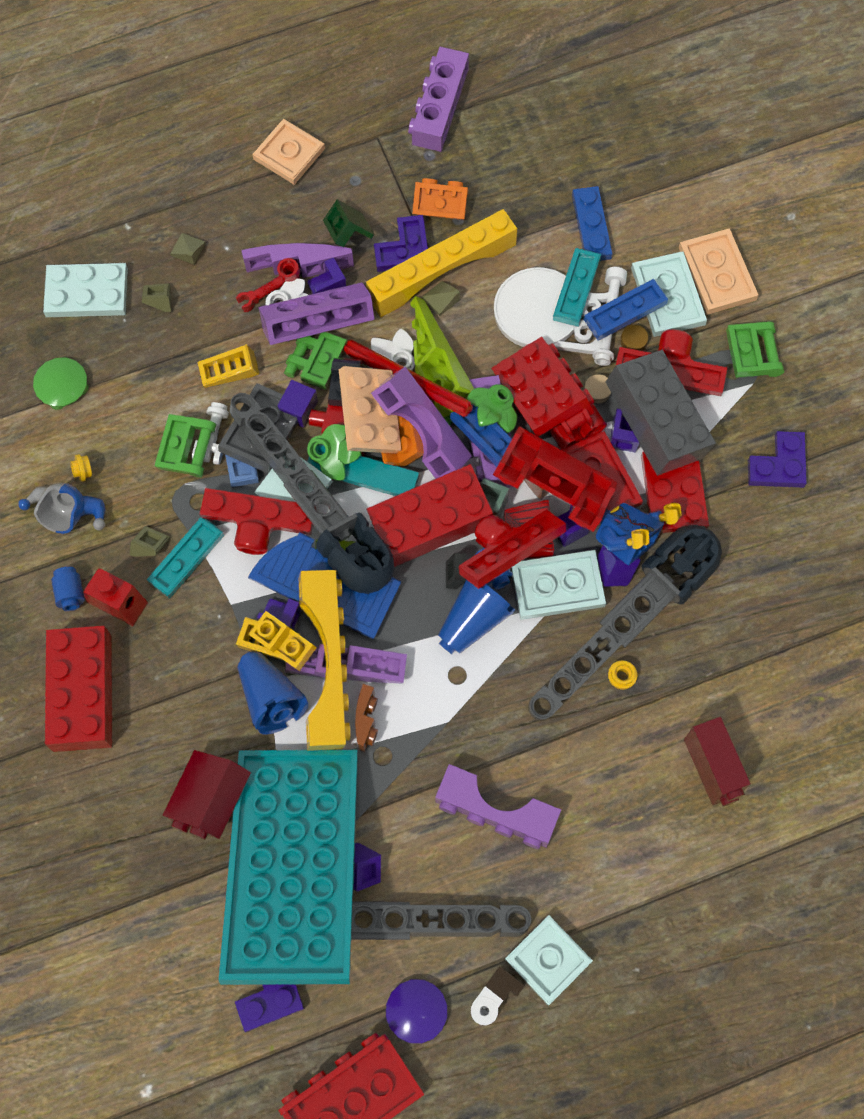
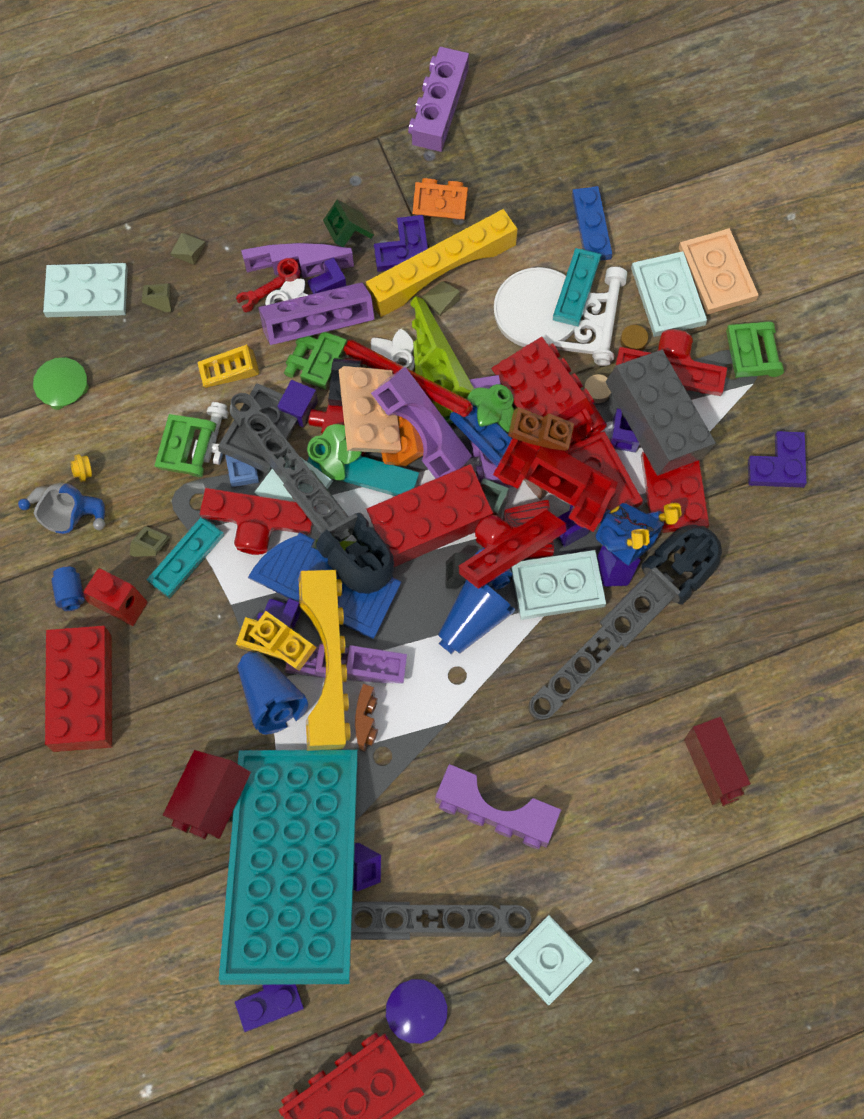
light nougat plate [252,119,325,185] -> none
leg [471,966,525,1026] -> none
blue plate [584,279,668,341] -> none
yellow plate [608,660,637,690] -> none
none -> dark orange slope [508,407,574,451]

